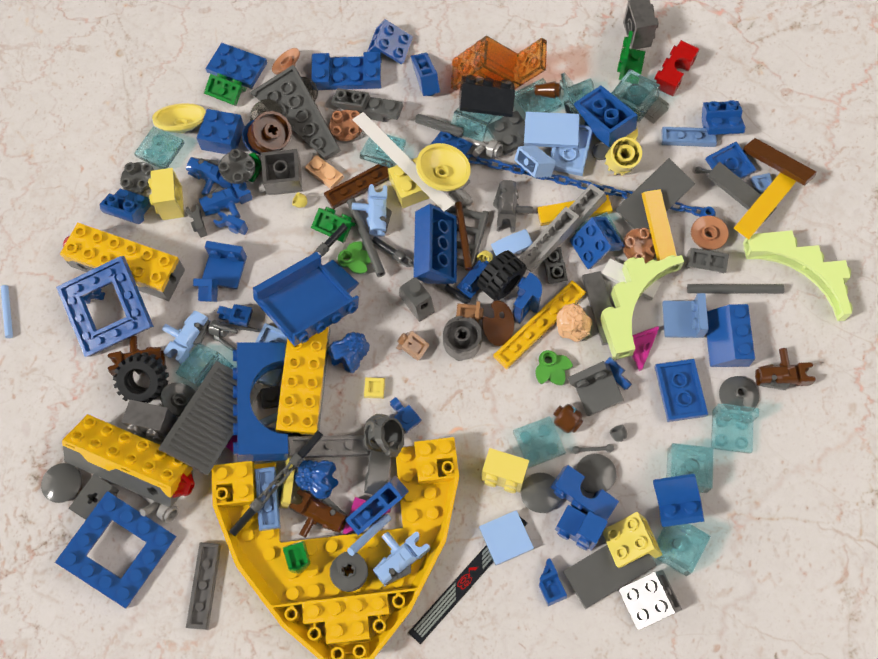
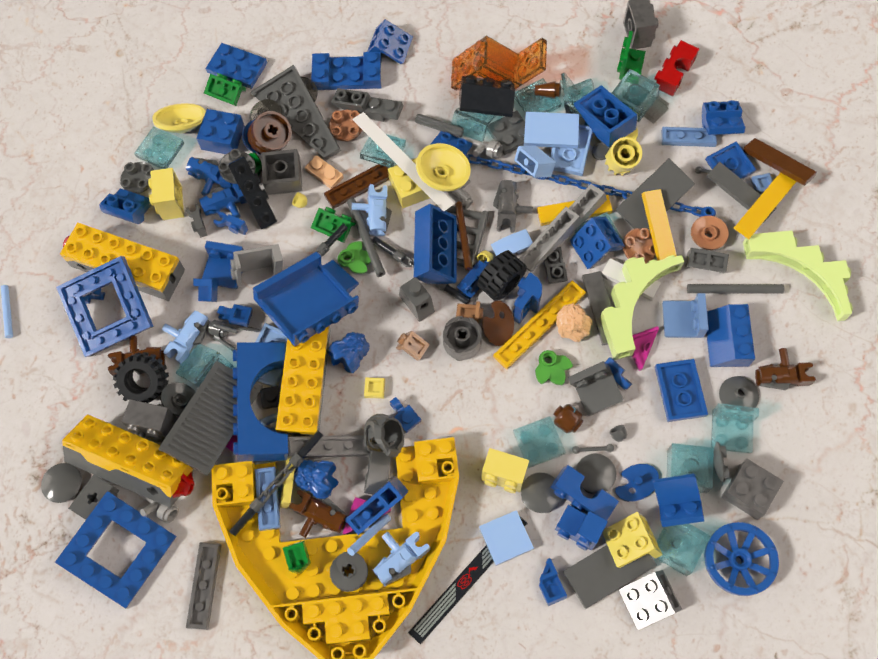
nougat dish [272,48,300,75] -> none
blue slope [410,52,440,96] -> none
none -> black bracket [228,157,277,229]
none -> light grey panel [230,244,283,286]
none -> blue piece [615,464,659,502]
none -> blue wheel [704,522,779,596]
none -> dark grey dish [712,441,729,483]
none -> flat silver brick [721,459,784,520]

